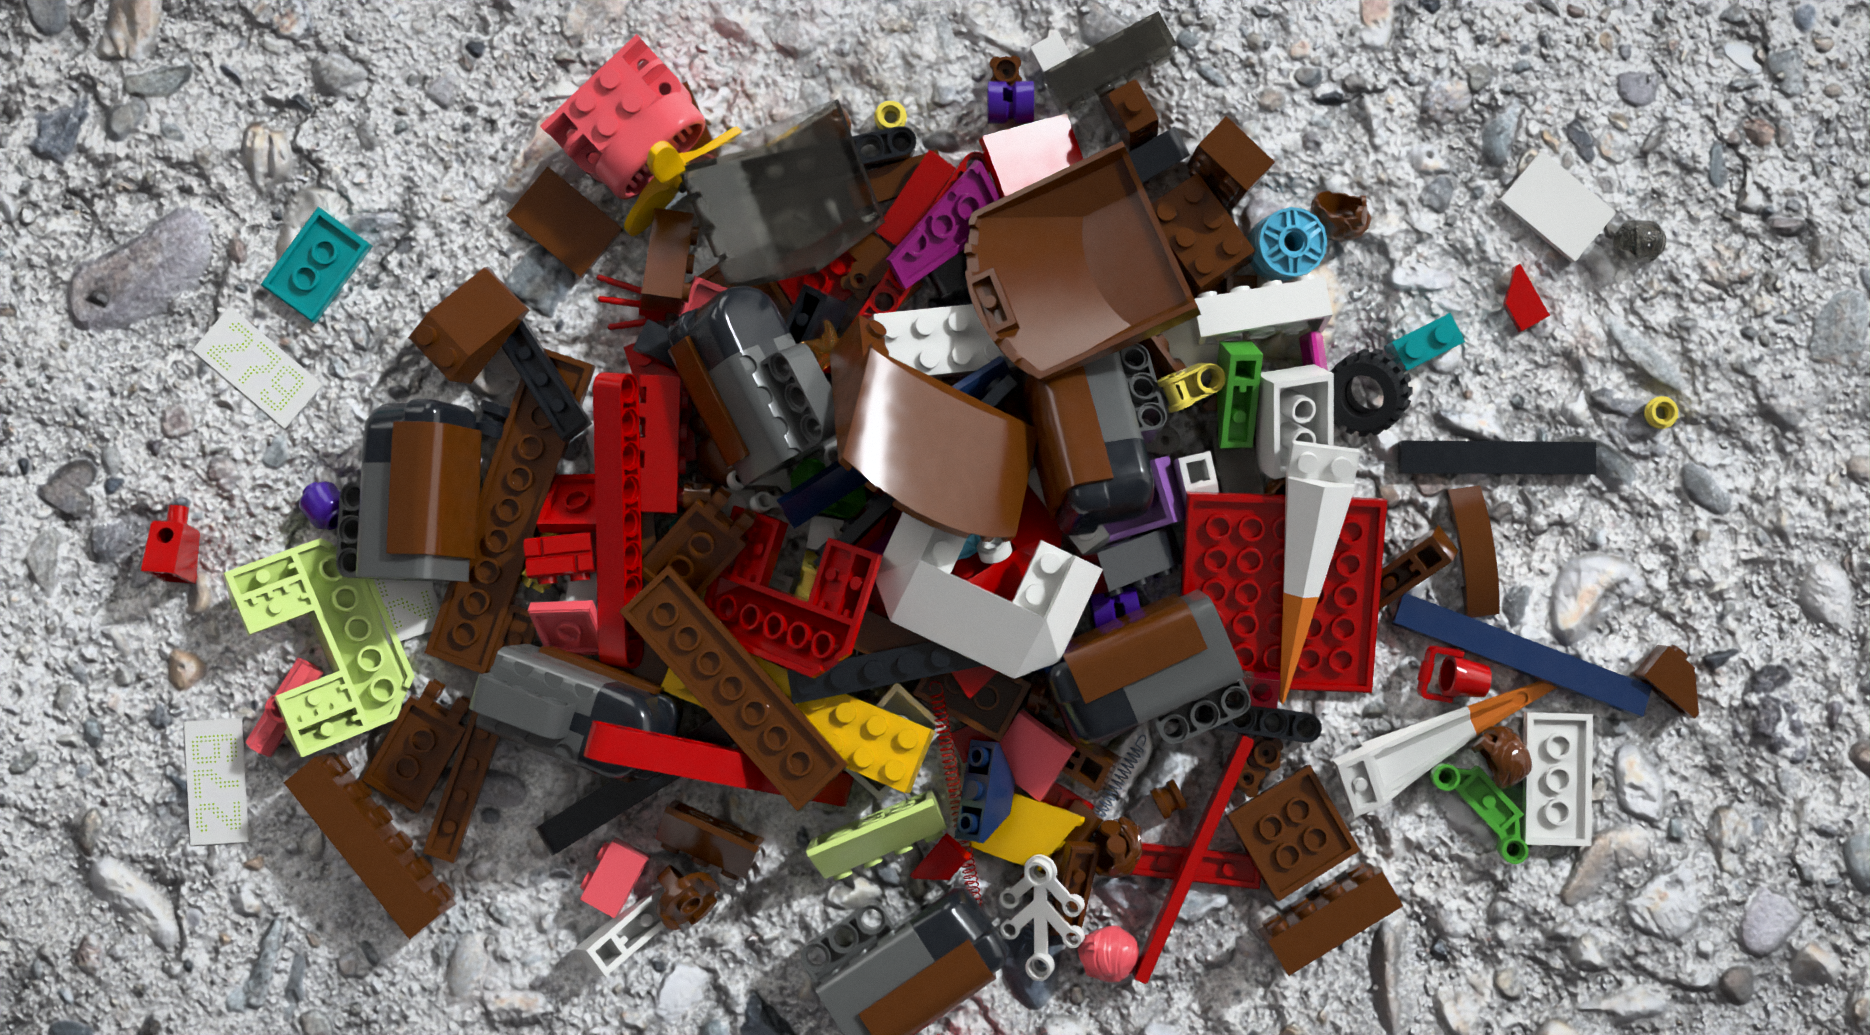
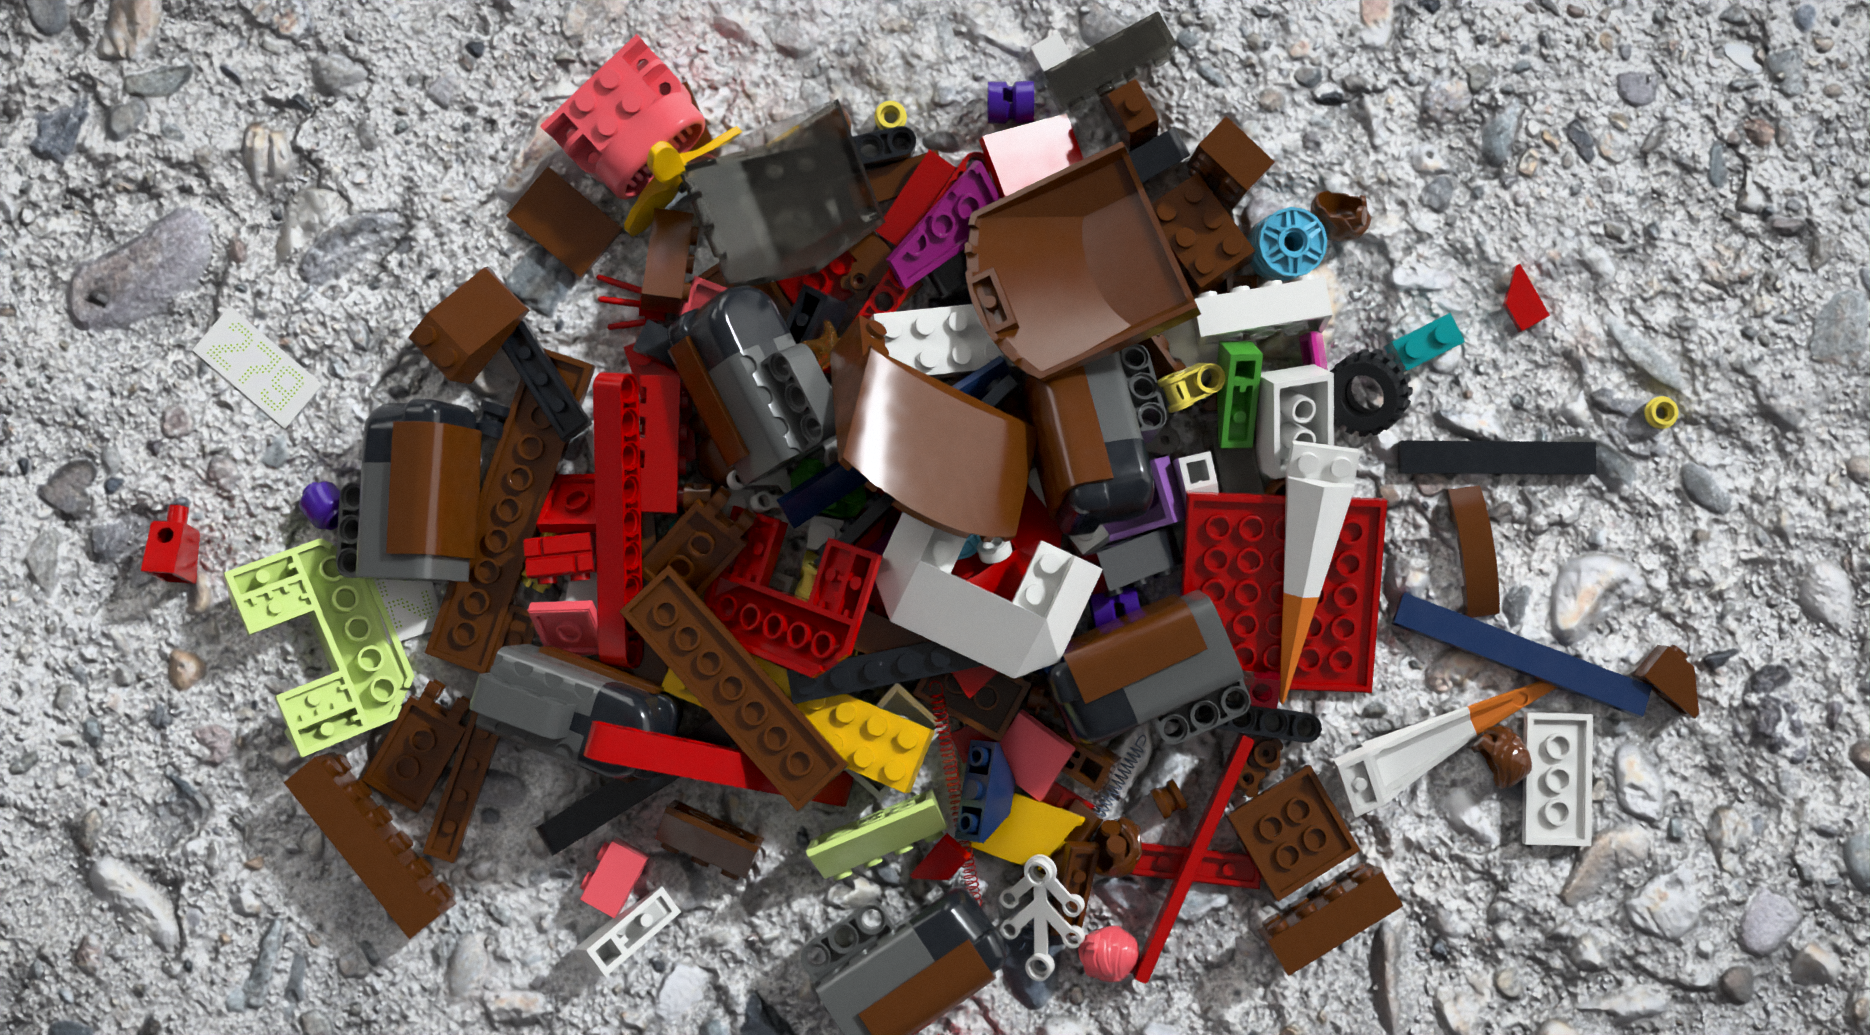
white sticker [184,718,249,846] -> none
coral piece [245,658,324,757] -> none
teal tile [260,207,373,324] -> none
reddish brown tile [656,864,720,930] -> none
reddish brown plate [989,56,1022,86] -> none
reddish brown slope [1379,525,1459,610] -> none
red piece [1417,646,1492,703] -> none
bright green plate [1429,763,1528,864] -> none
white tile [1497,150,1617,263] -> none
clear smoke head [1613,220,1666,263] -> none

